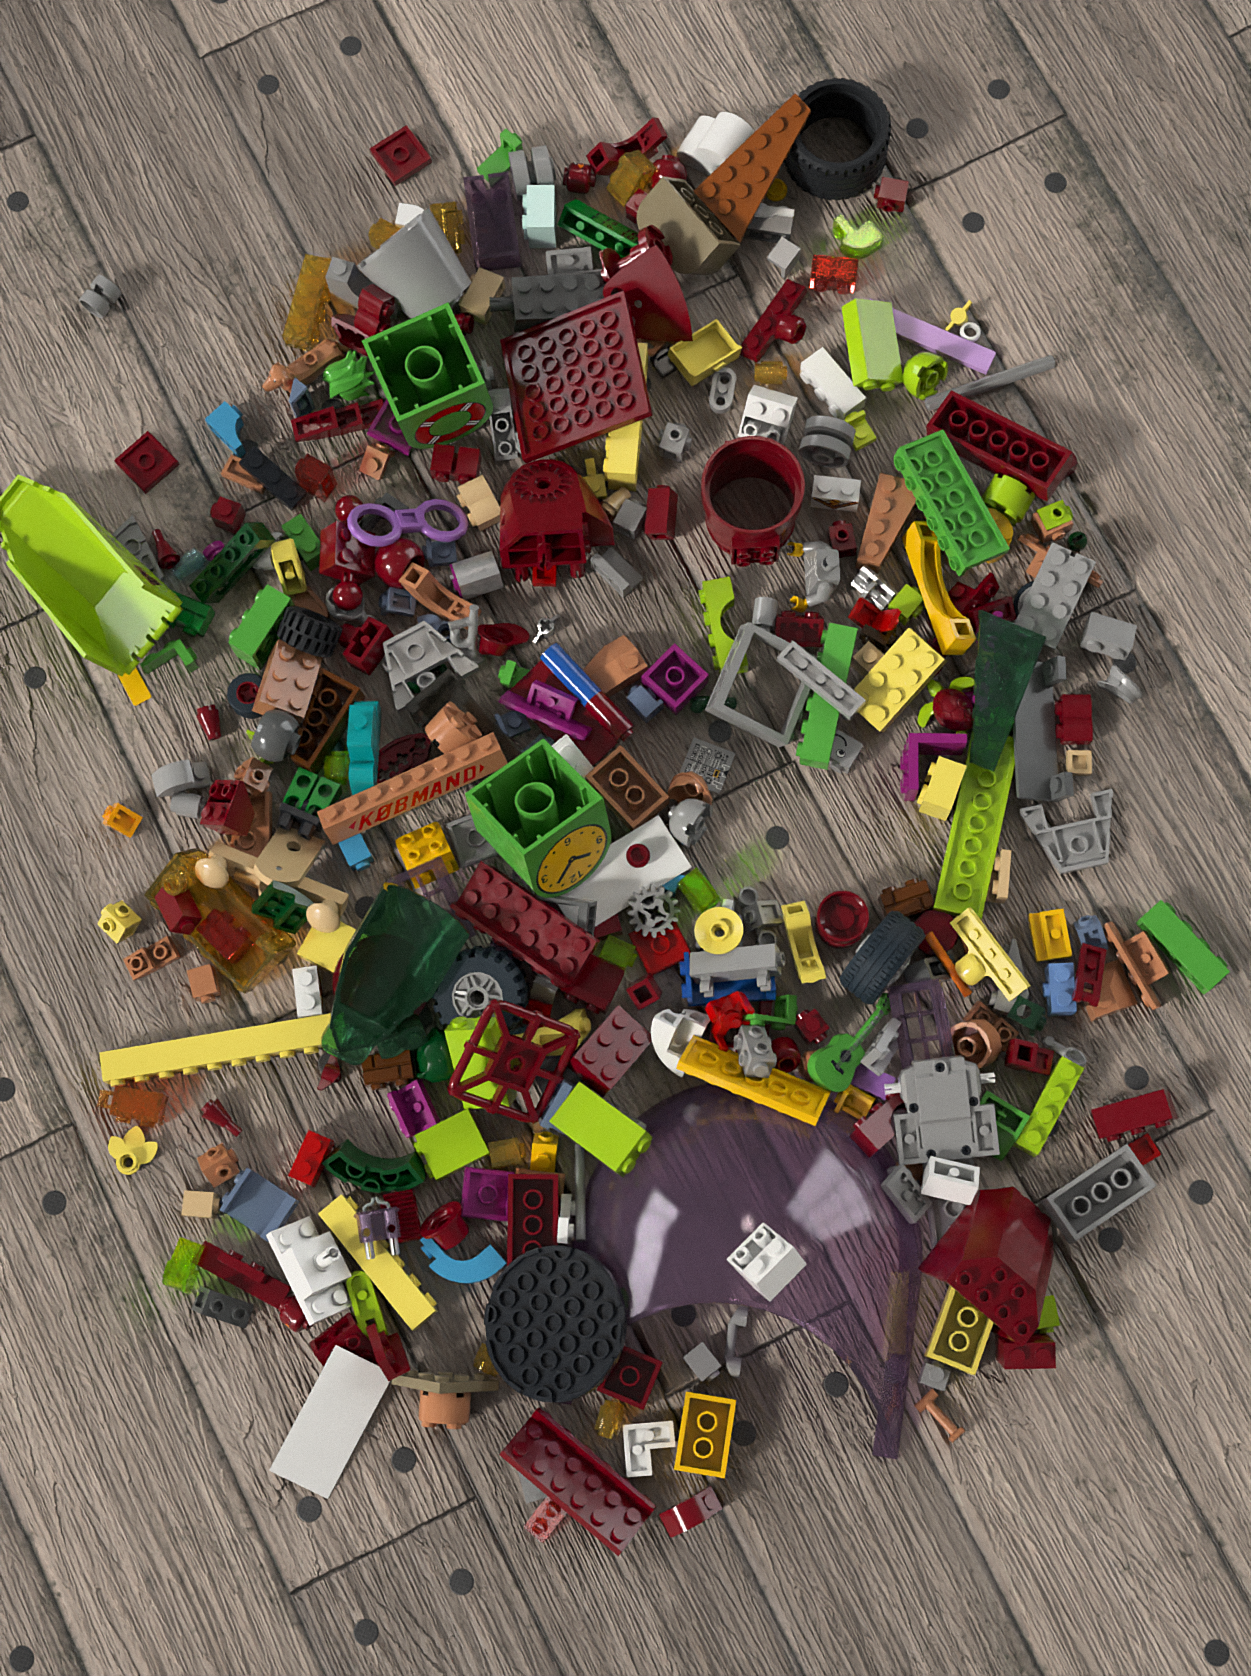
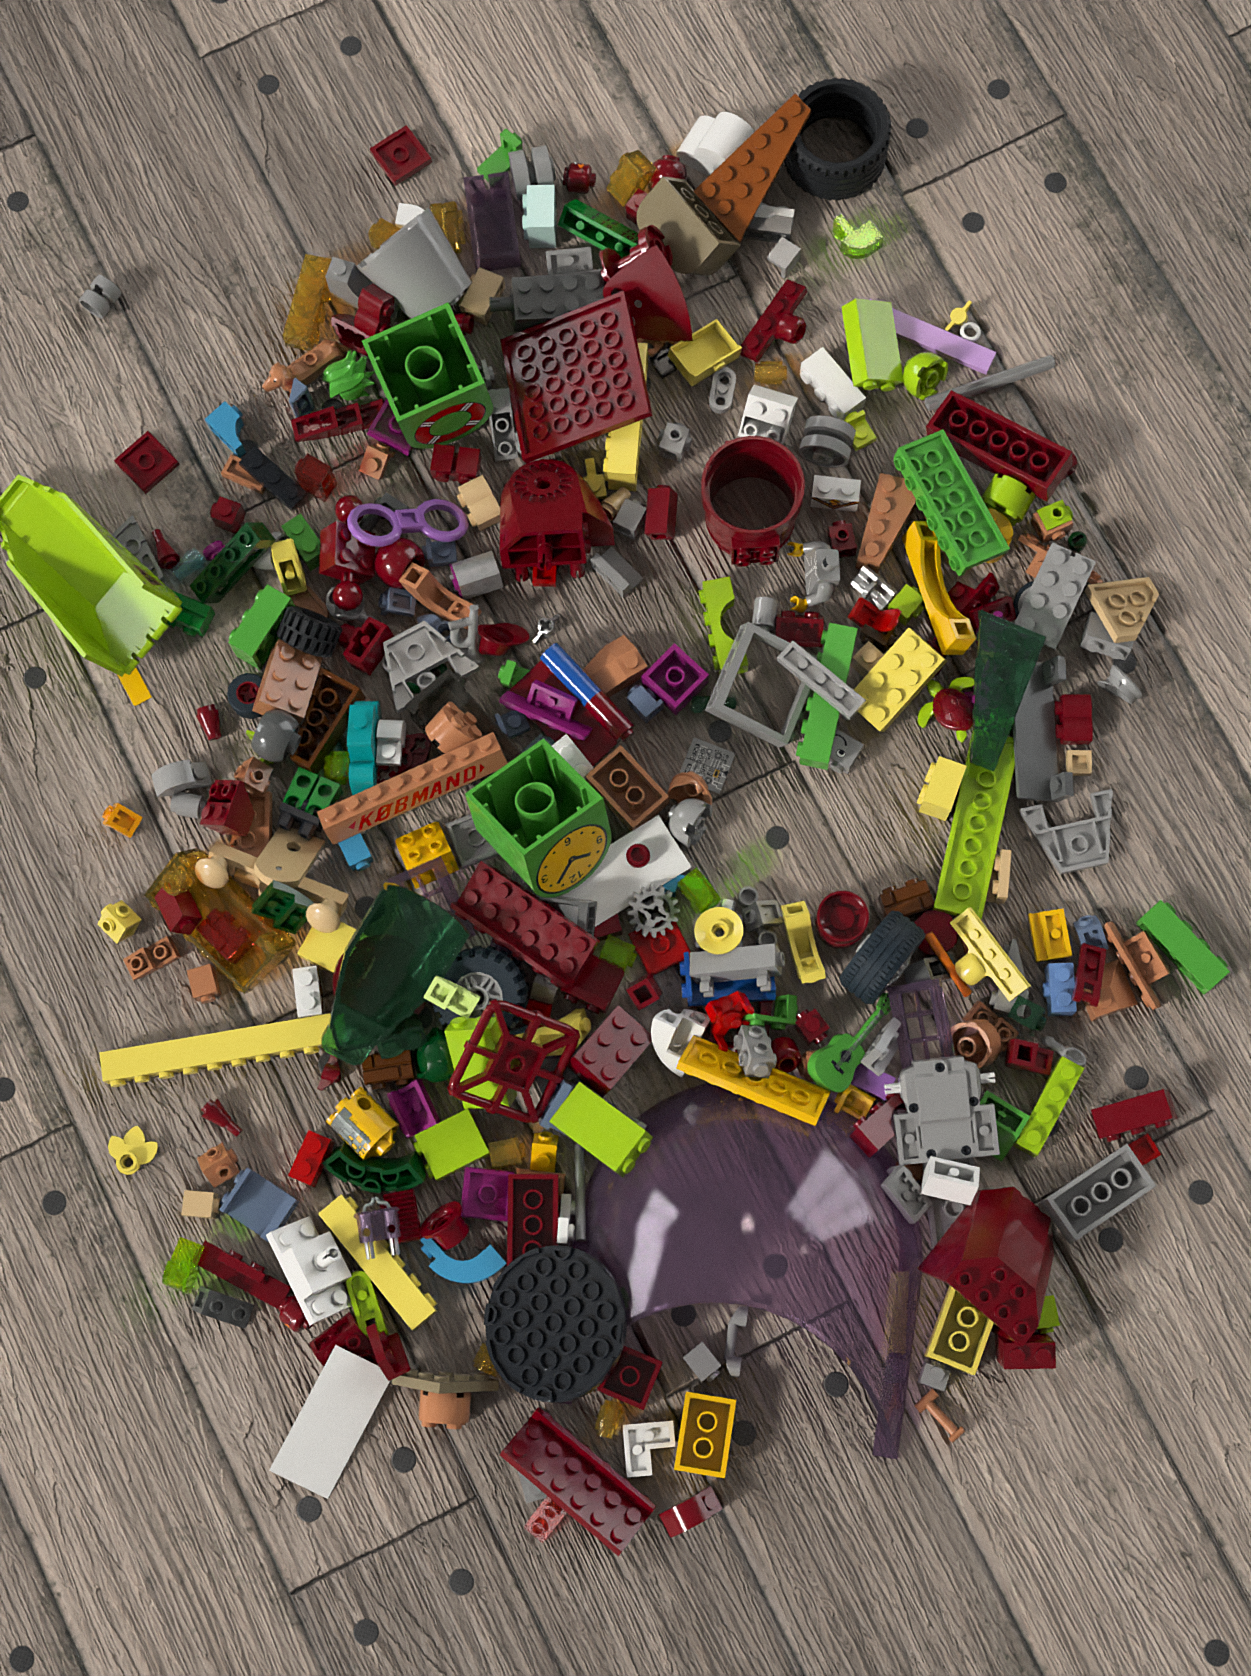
clear orange brick [96,1085,168,1128] -> none
bright green bracket [140,639,199,674] -> none
dark red arch [586,117,668,176] -> none
white slope [727,1222,807,1302] -> none
yellow plate [766,178,787,201] -> none
clear red brick [809,254,859,294] -> none
dark red brick [874,177,909,212] -> none
magenta bracket [900,733,967,801] -> none
none -> yellow cylinder [326,1087,399,1160]
none -> white brick [376,719,406,766]
none -> yellowish green slope [423,976,481,1019]
none -> tan plate [1085,577,1159,643]

